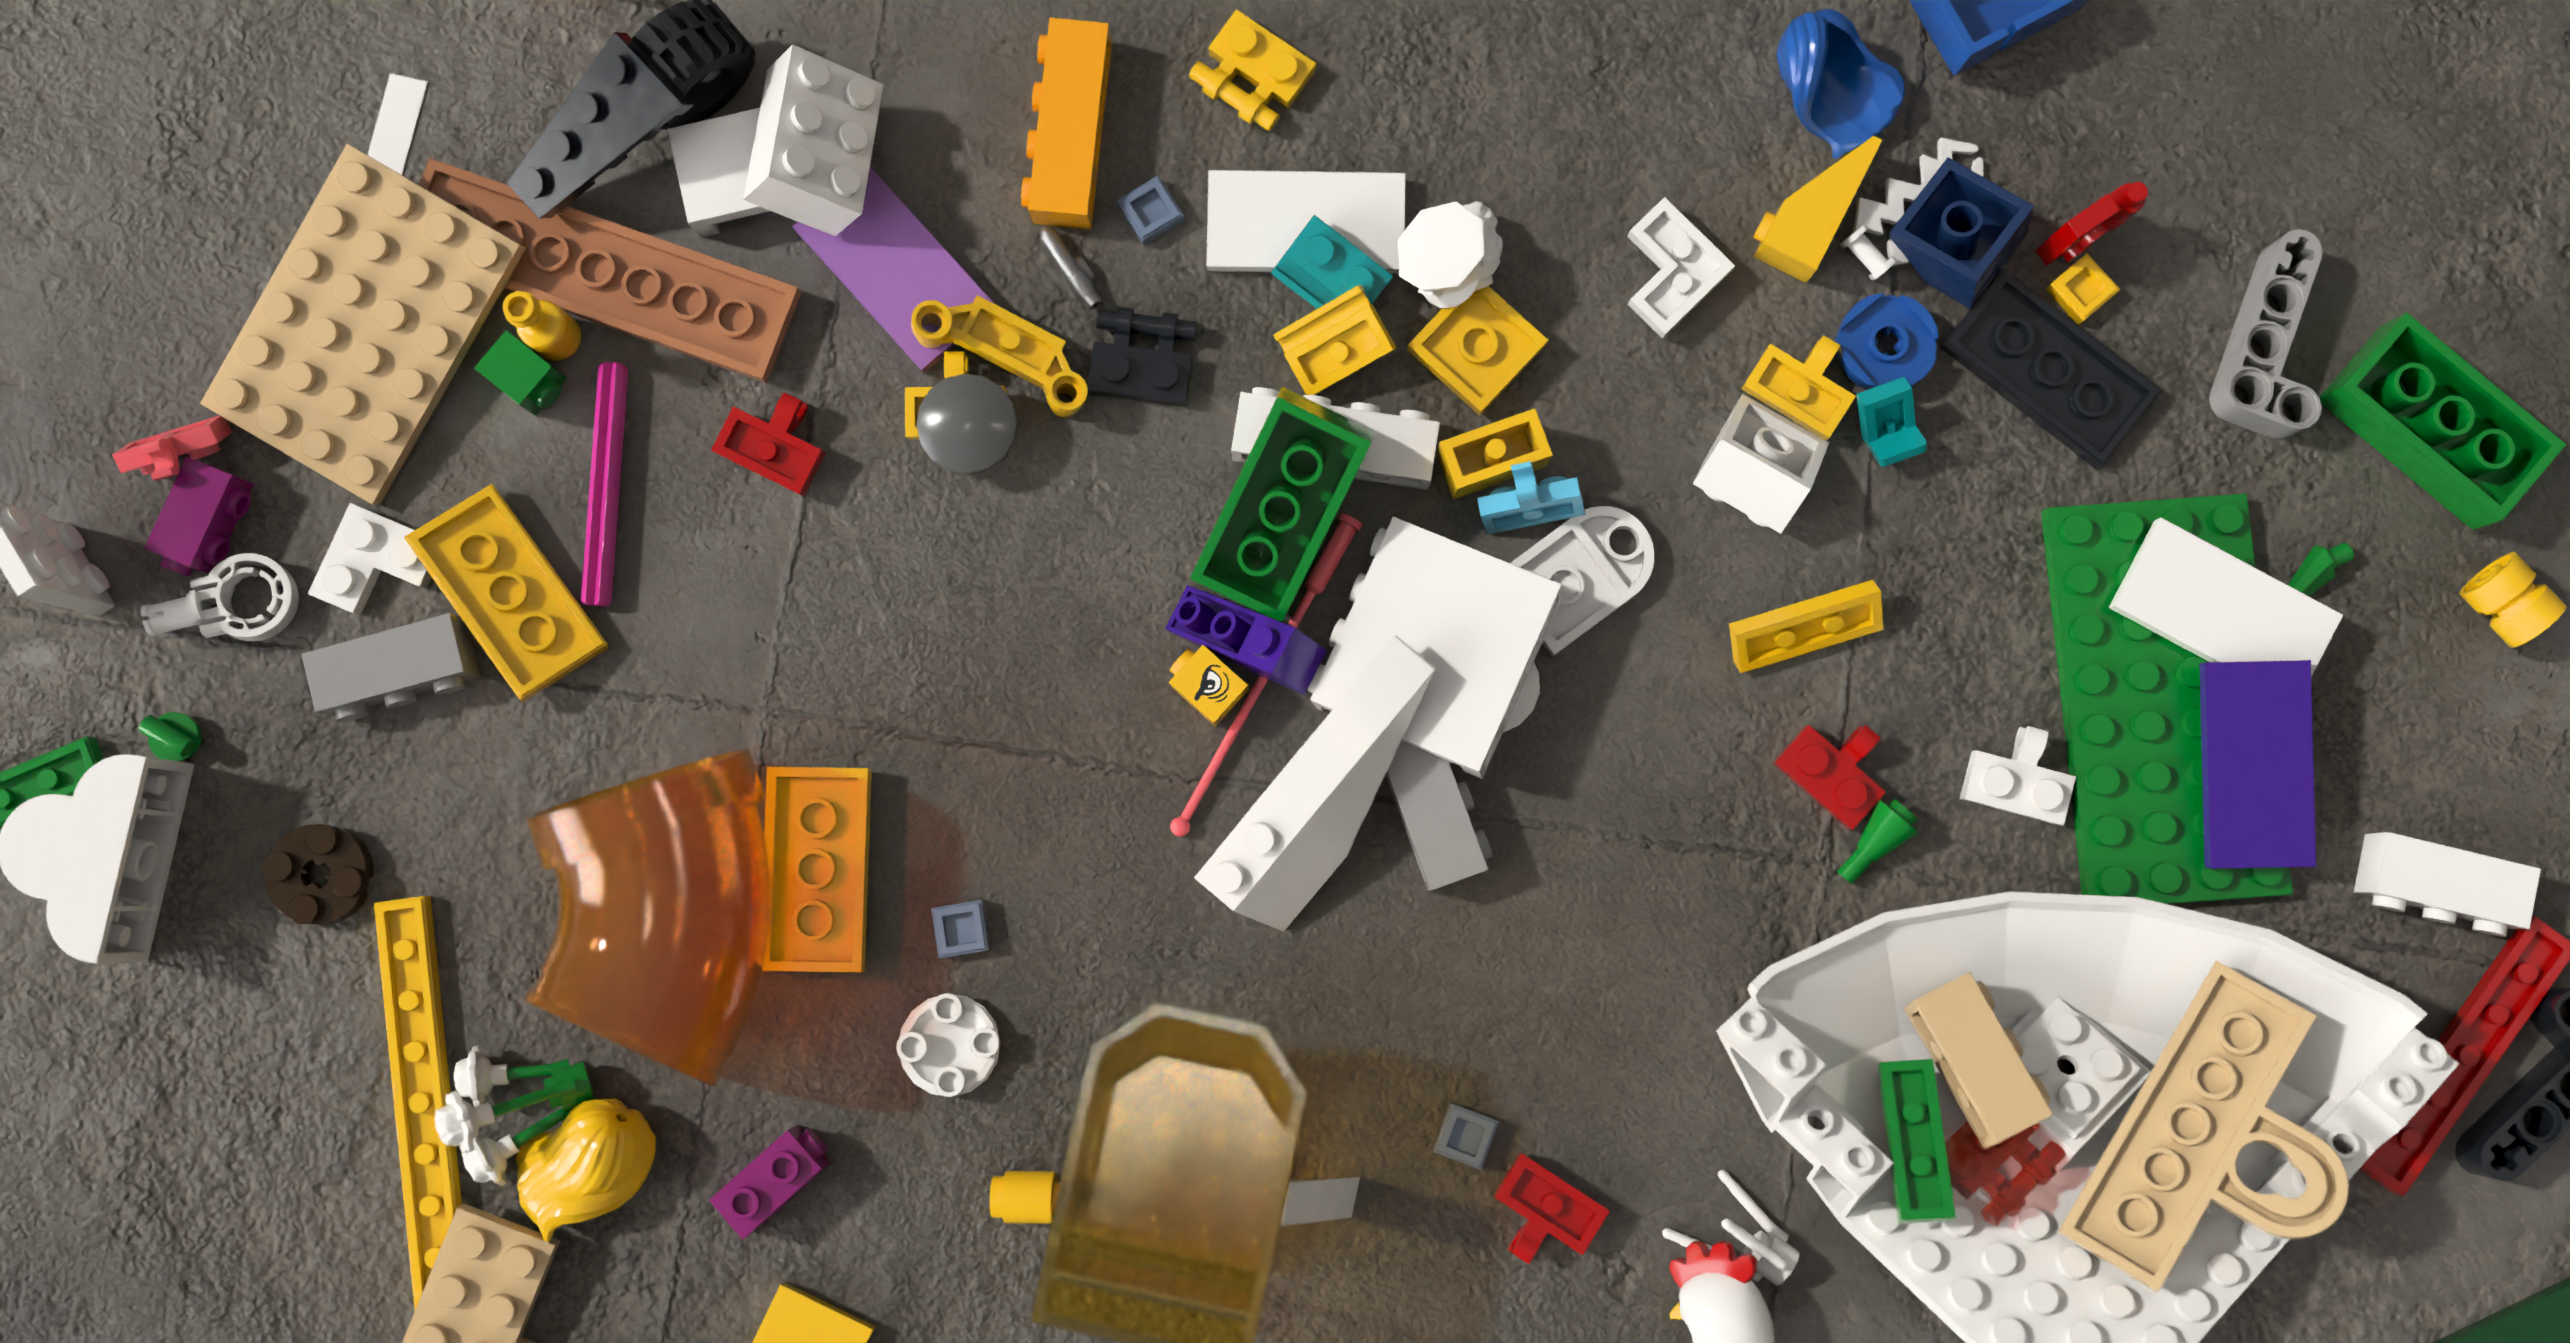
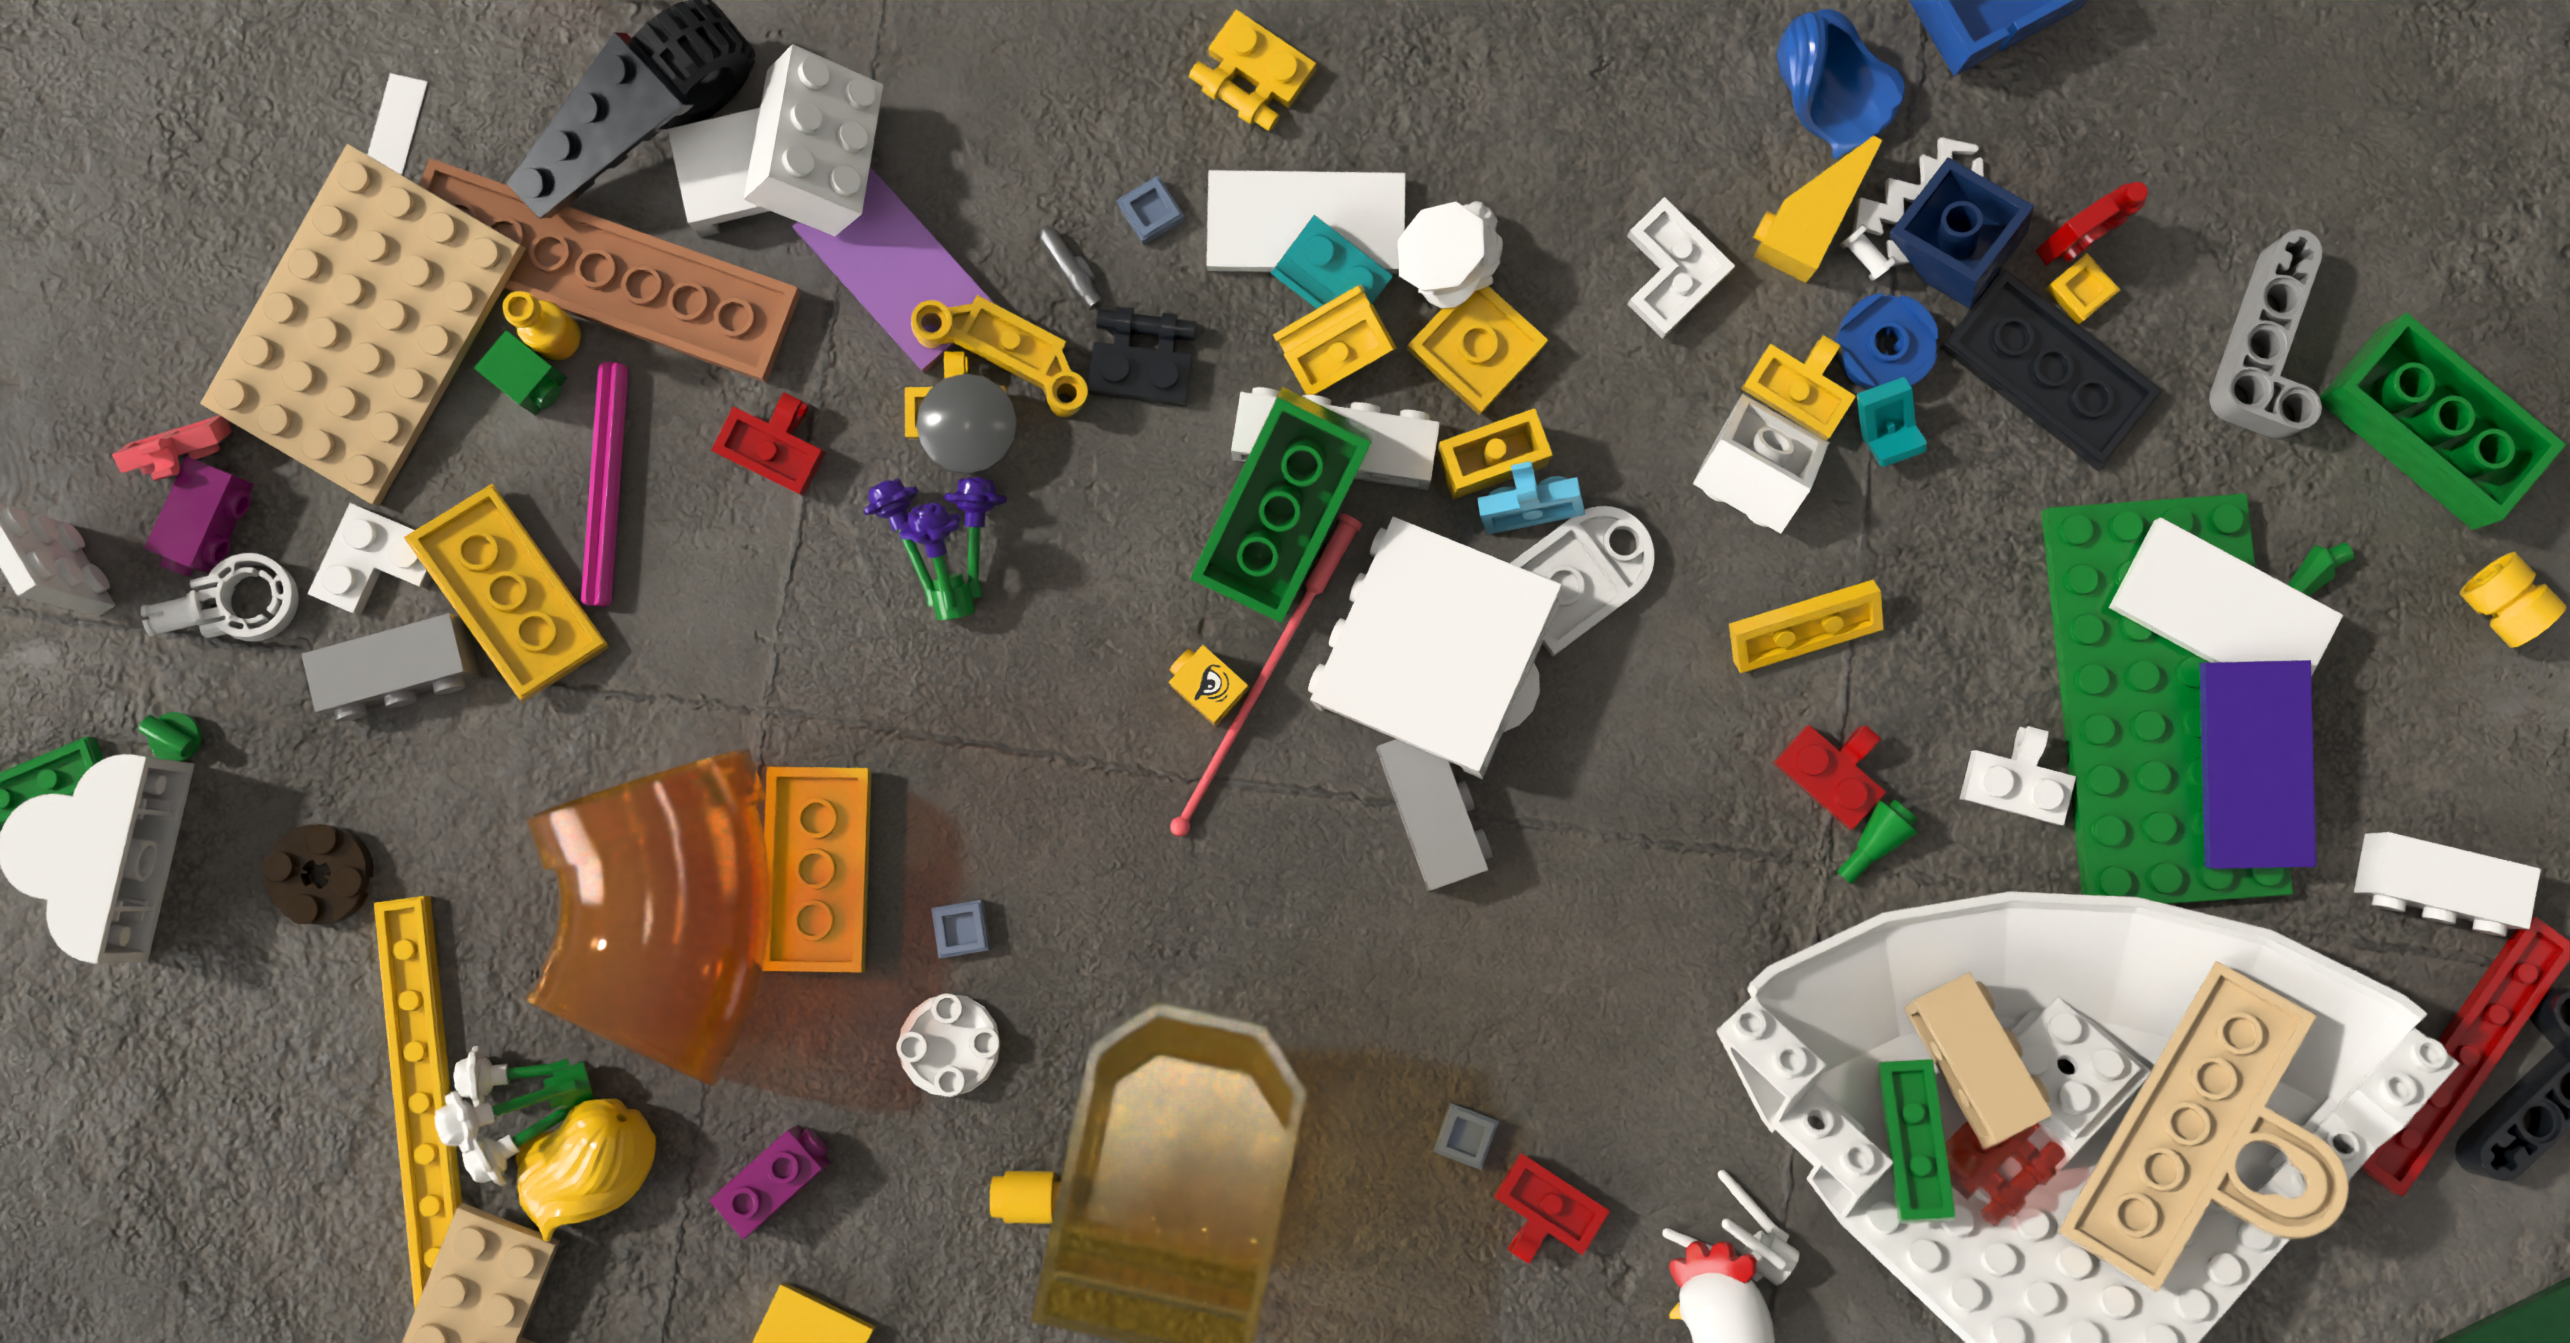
light orange brick [1021,18,1112,230] -> none
dark purple slope [1165,585,1327,695] -> none
white wedge [1194,635,1436,932] -> none
white sticker [1280,1177,1360,1226] -> none
none -> dark purple plant [863,477,1007,620]

